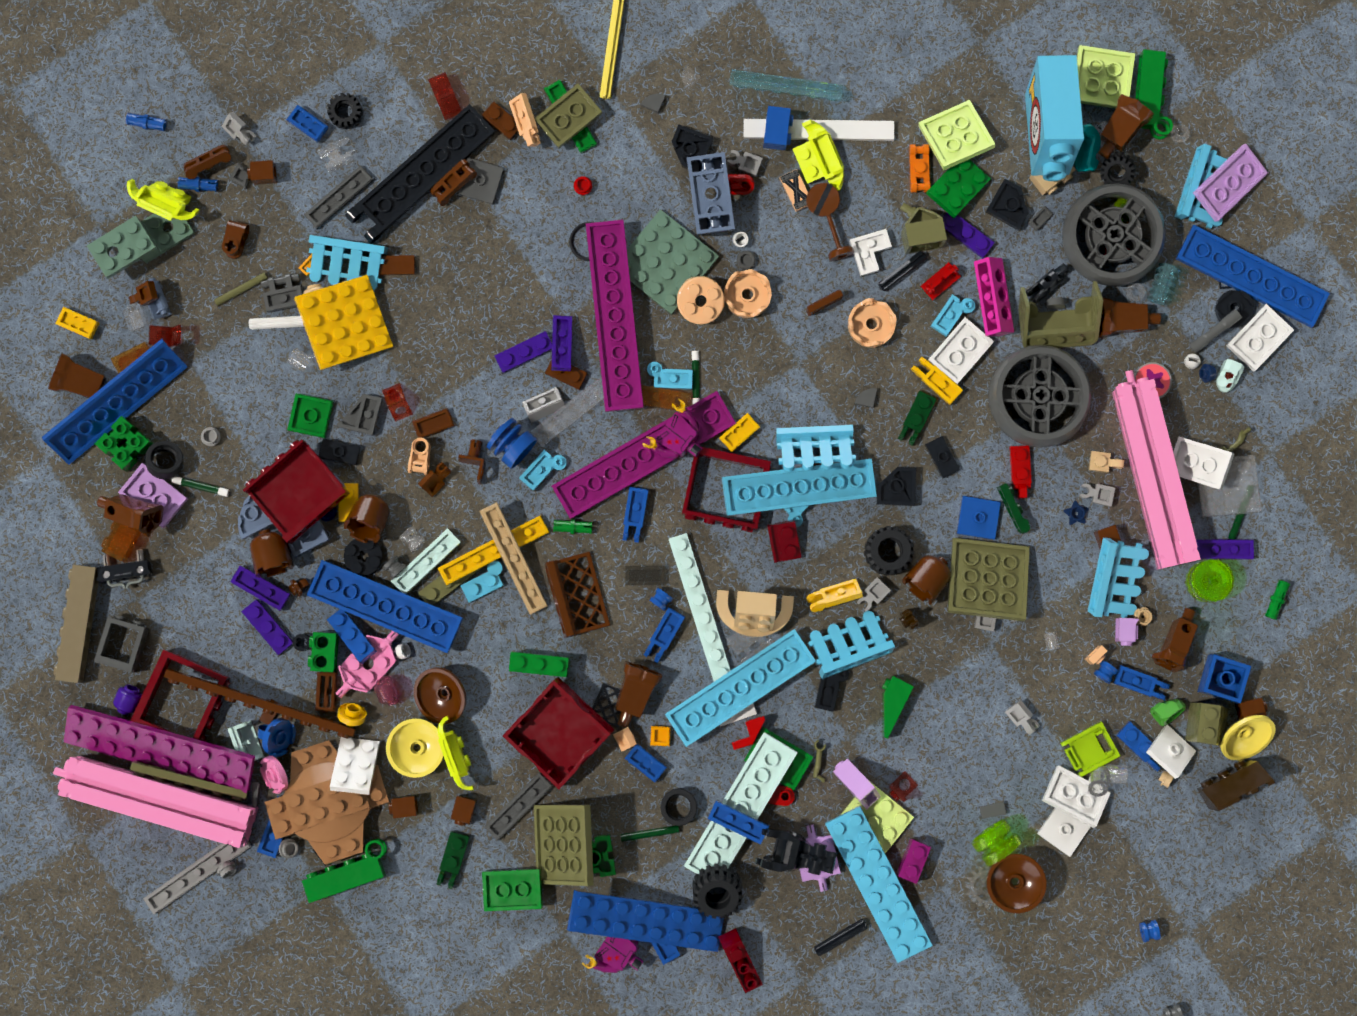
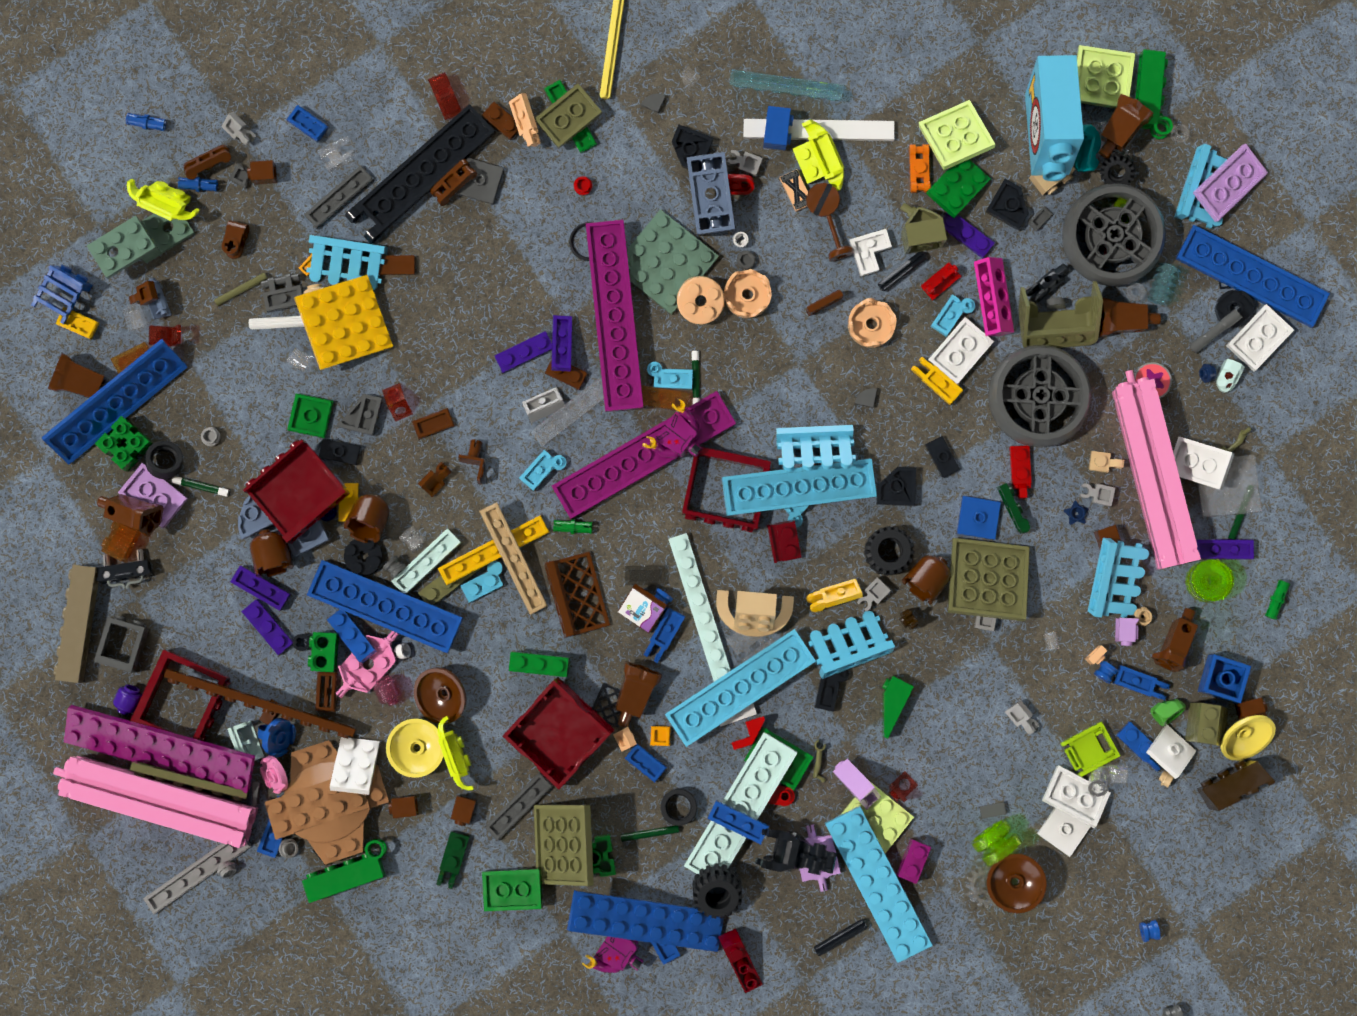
reddish brown plate [289,578,309,597] -> none
black tyre [327,93,363,130] -> none
yellow plate [337,703,367,727] -> none
light nougat piece [408,438,431,475] -> none
blue wheel [486,418,537,469] -> none
blue hinge [622,487,649,543] -> none
yellow plate [719,413,760,453] -> none
dark green hinge [898,391,936,446] -> none
white hinge [1184,353,1200,369] -> none
none -> blue plate [31,264,93,324]
none -> tile [617,584,667,633]

